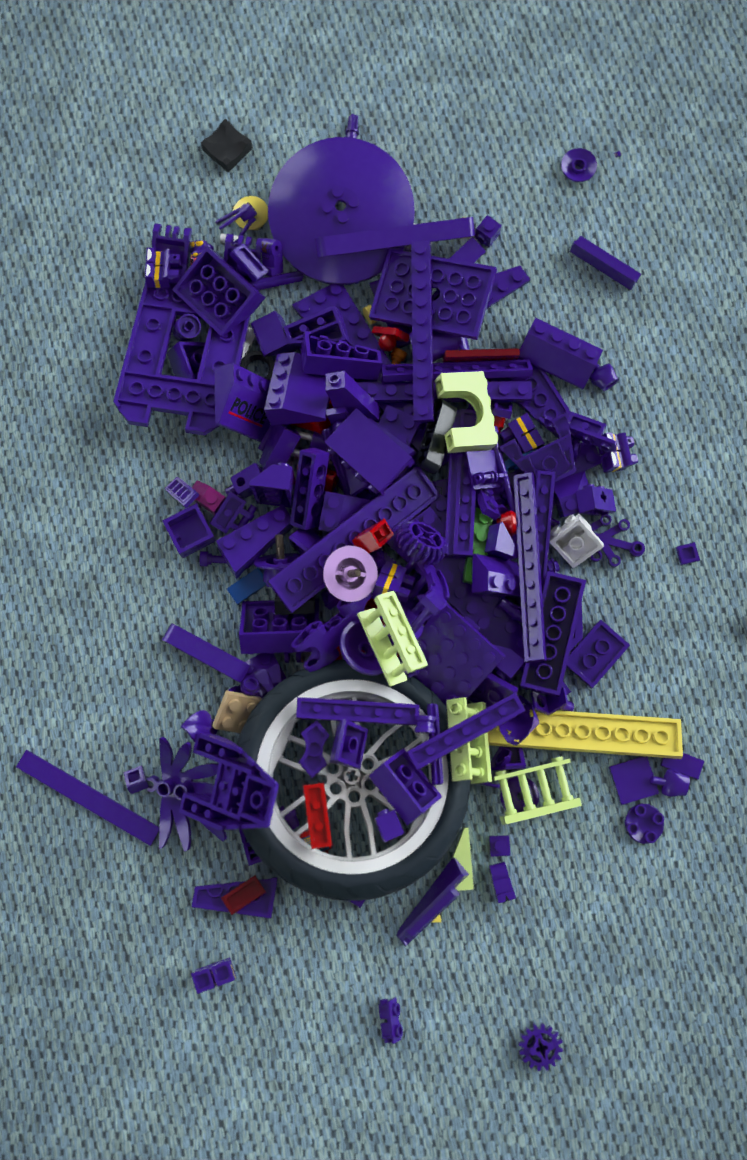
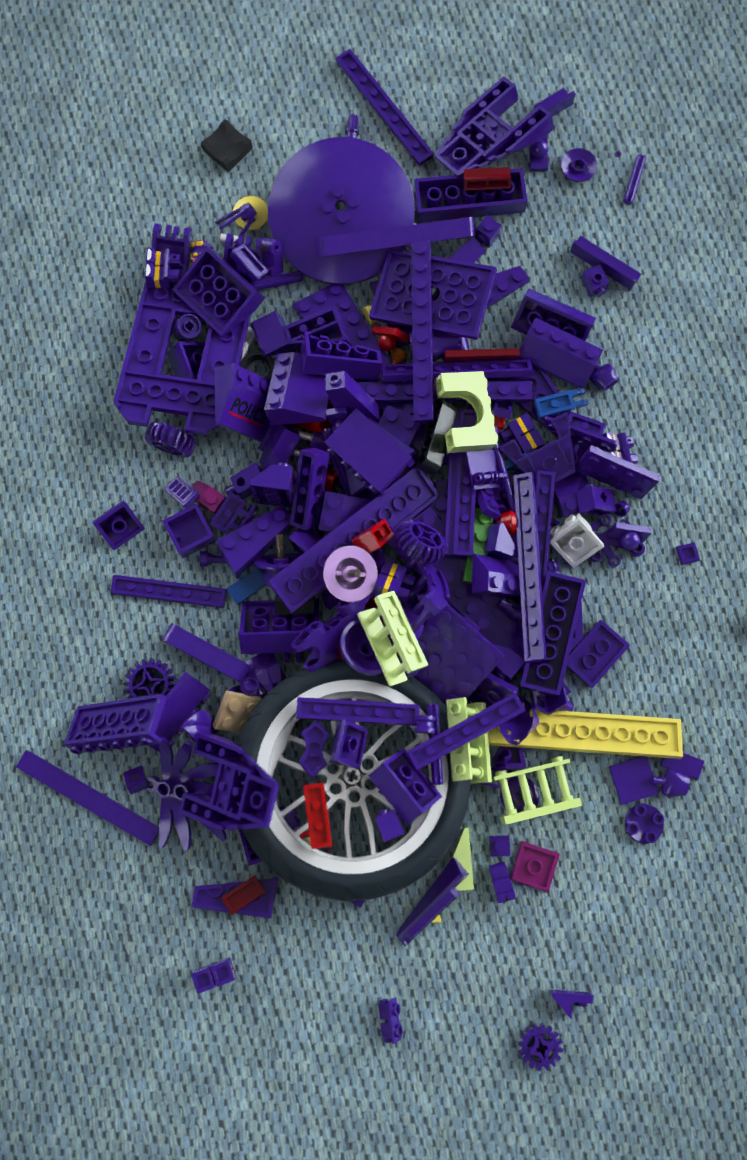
none -> dark purple bracket [63,694,167,755]
none -> dark purple slope [92,500,145,550]
none -> dark purple tile [110,575,227,608]
none -> dark purple gear [123,658,176,699]
none -> dark purple gear [144,422,196,458]
none -> dark purple slope [150,672,211,752]
none -> dark purple plate [336,48,434,166]
none -> dark purple brick [414,168,528,223]
none -> dark purple wedge [434,76,554,178]
none -> dark red piece [463,167,511,191]
none -> magenta tile [510,841,560,893]
none -> dark purple slope [511,288,596,341]
none -> dark purple tile [529,136,549,171]
none -> blue hinge [533,389,589,419]
none -> dark purple panel [534,88,576,117]
none -> dark purple slope [549,989,593,1019]
none -> dark purple plate [575,445,661,499]
none -> dark purple brick [581,264,610,297]
none -> dark purple tile [608,522,652,550]
none -> dark purple hinge [614,500,630,517]
none -> dark purple axle [623,154,646,205]

